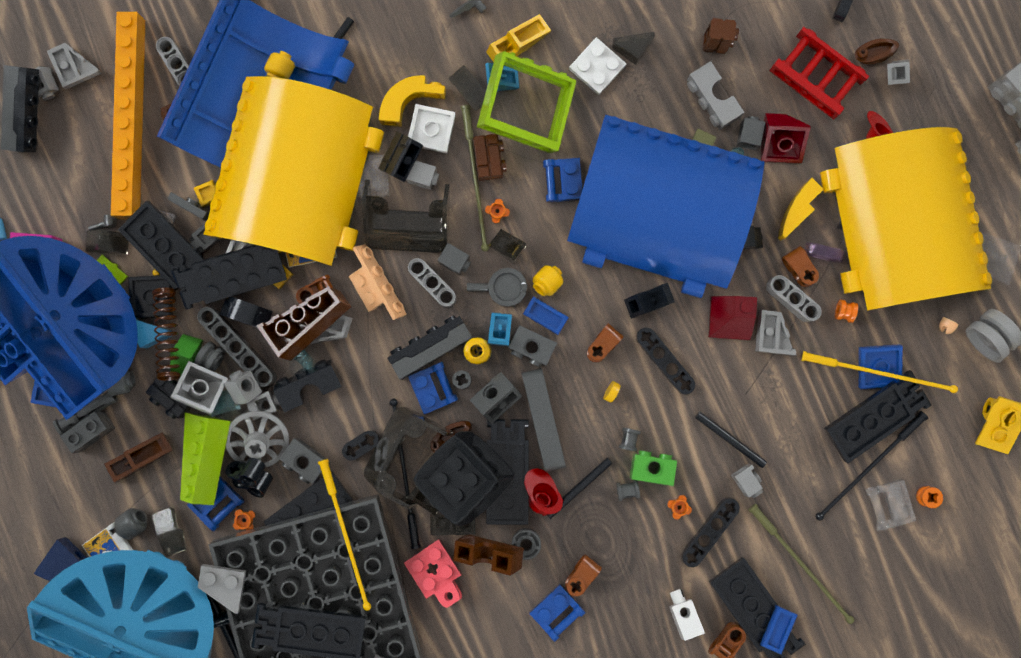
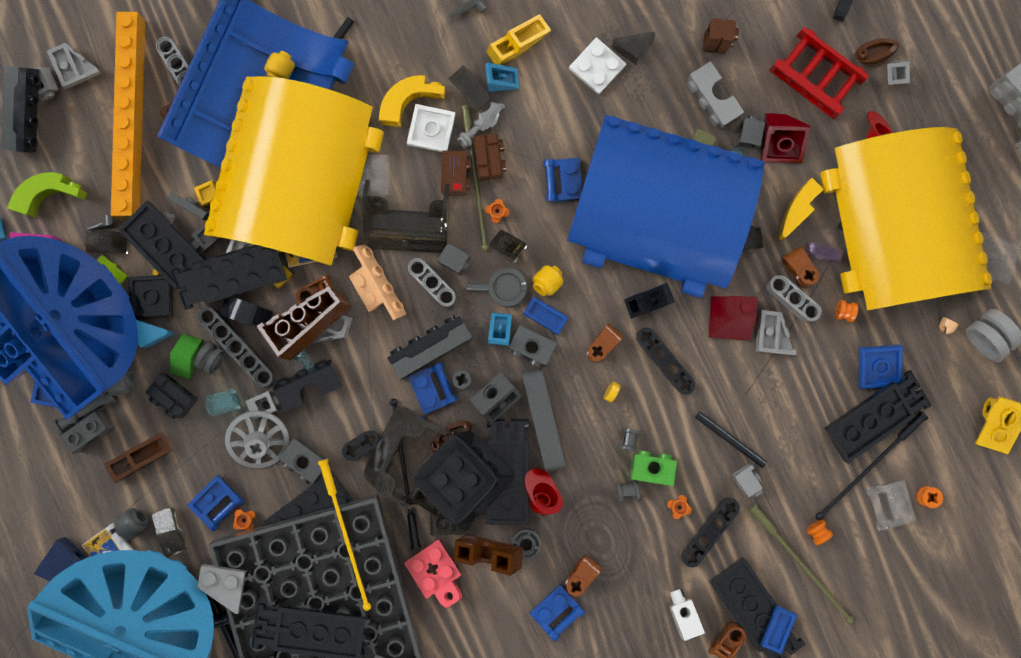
reddish brown piece [152,287,181,381] -> none
light grey slope [170,361,228,415] -> none
lime wedge [180,413,230,505] -> none
light grey brick [223,370,262,405] -> none
black piece [225,458,273,498] -> none
black brick [378,131,423,182] -> none
light grey brick [406,161,439,190] -> none
yellow head [463,337,492,365] -> none
lime window [477,51,577,153] -> none
black bar [547,458,613,519] -> none
yellow piece [801,351,958,393] -> none
none -> lime arch [7,172,88,218]
none -> reddish brown brick [441,150,471,196]
none -> light grey piece [457,102,505,148]
none -> orange wheel [806,519,833,545]

